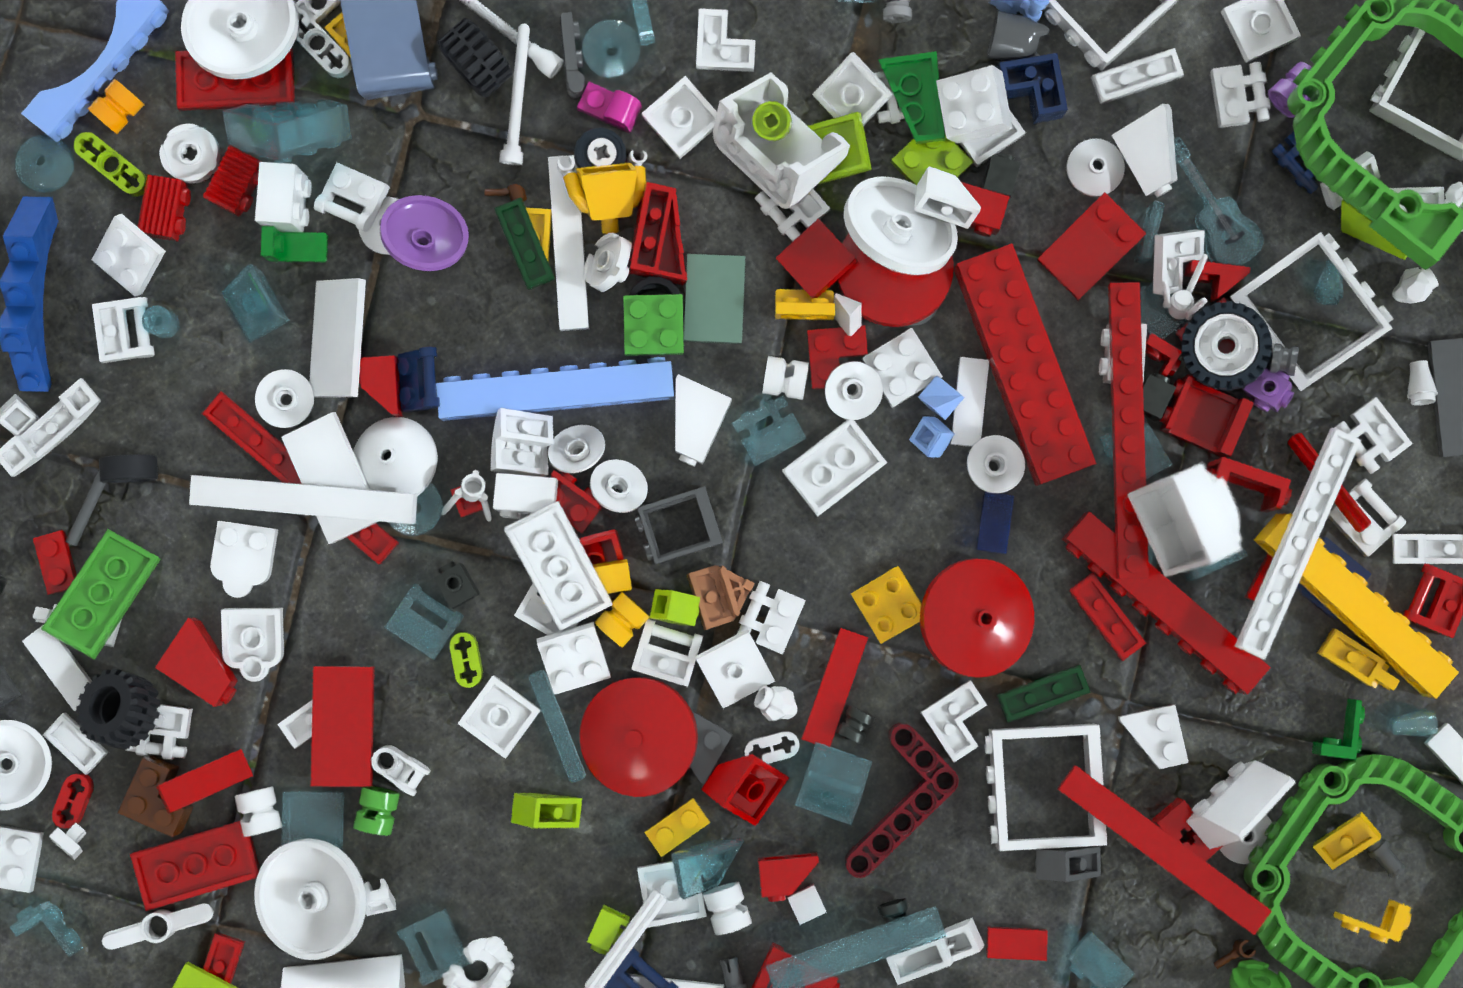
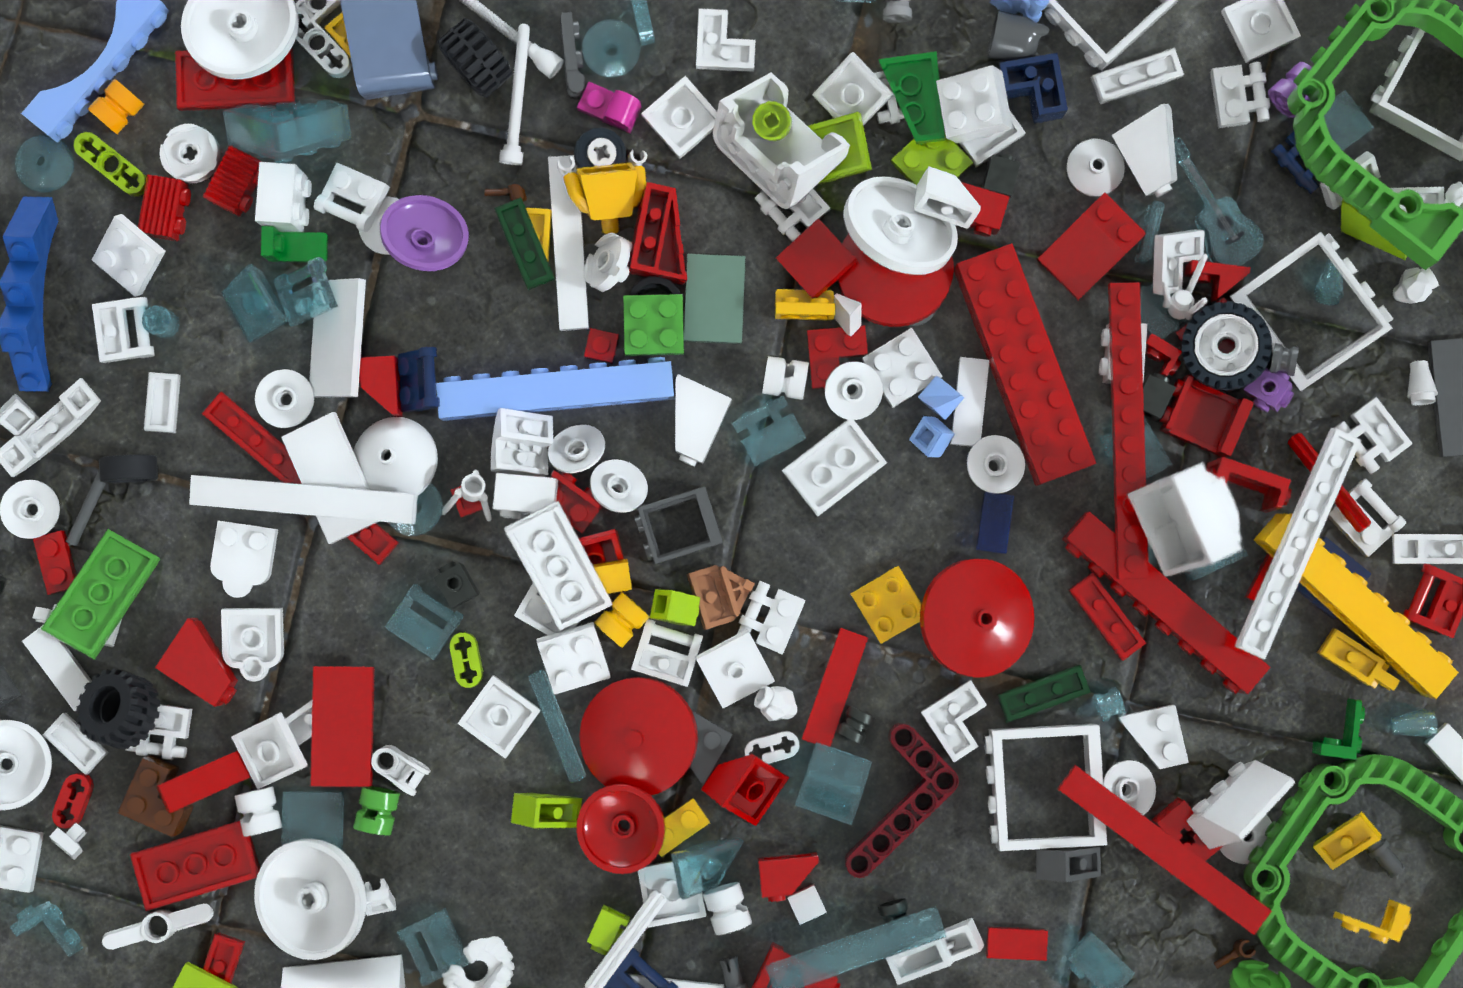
none -> white dish [0,480,60,539]
none -> white tile [144,372,181,433]
none -> white plate [232,712,308,789]
none -> clear light blue plate [274,257,338,327]
none -> red dish [576,784,665,874]
none -> red plate [584,328,619,364]
none -> clear light blue wheel [1092,687,1126,722]
none -> white dish [1103,760,1156,815]
none -> clear light blue piece [1324,90,1374,151]

